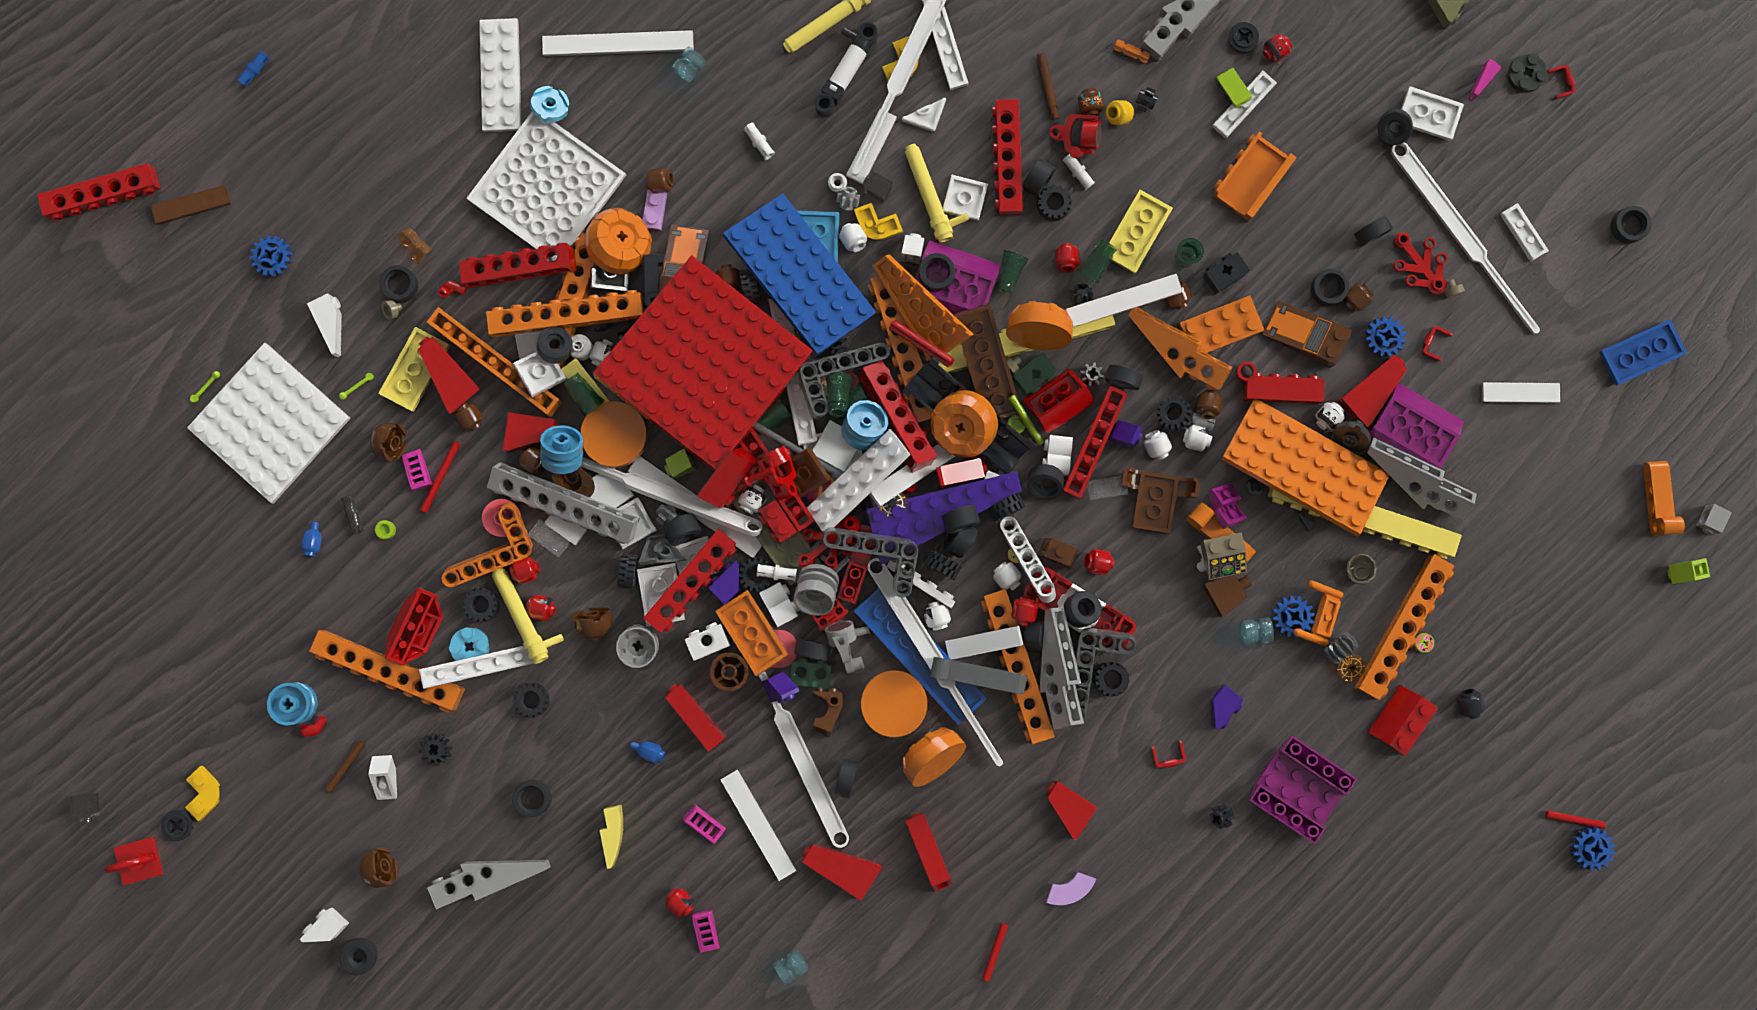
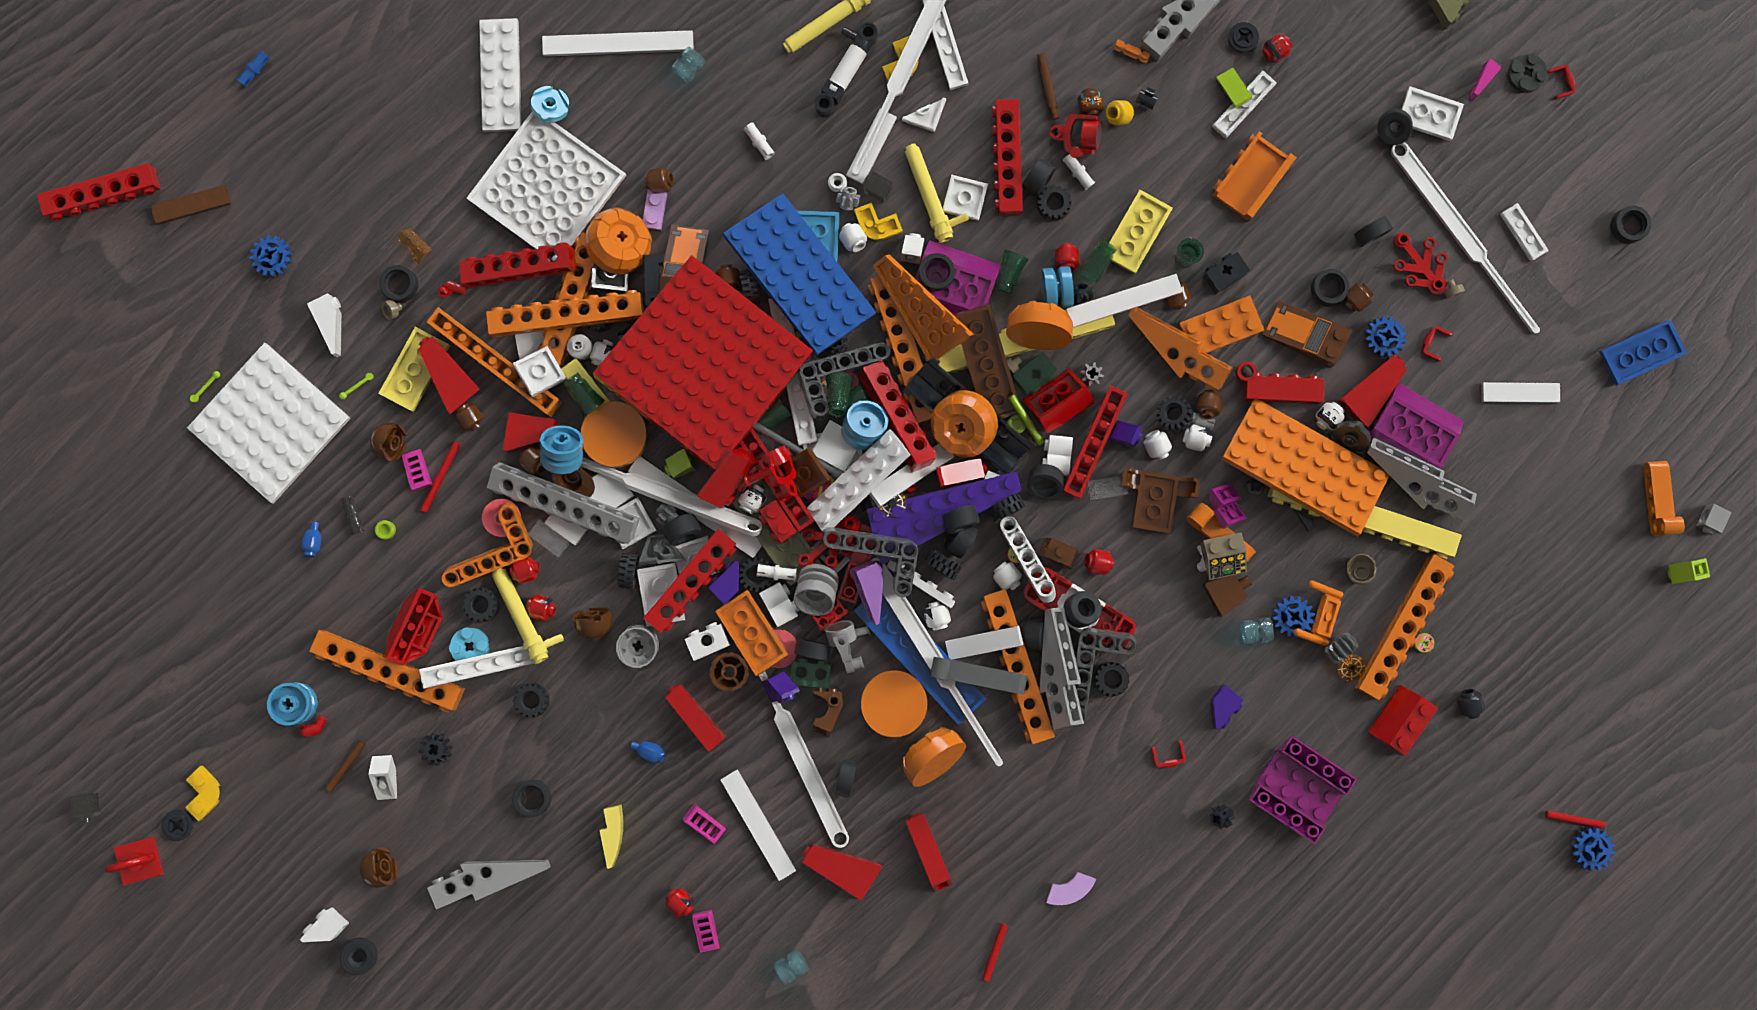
black tyre [537,327,572,364] -> none
red axle [889,320,954,367] -> none
red head [1011,596,1038,626] -> none
red slope [1046,780,1097,840] -> none
black tyre [1105,365,1144,390] -> none
none -> medium lavender slope [850,560,883,625]
none -> dark azure wheel [1041,266,1074,309]

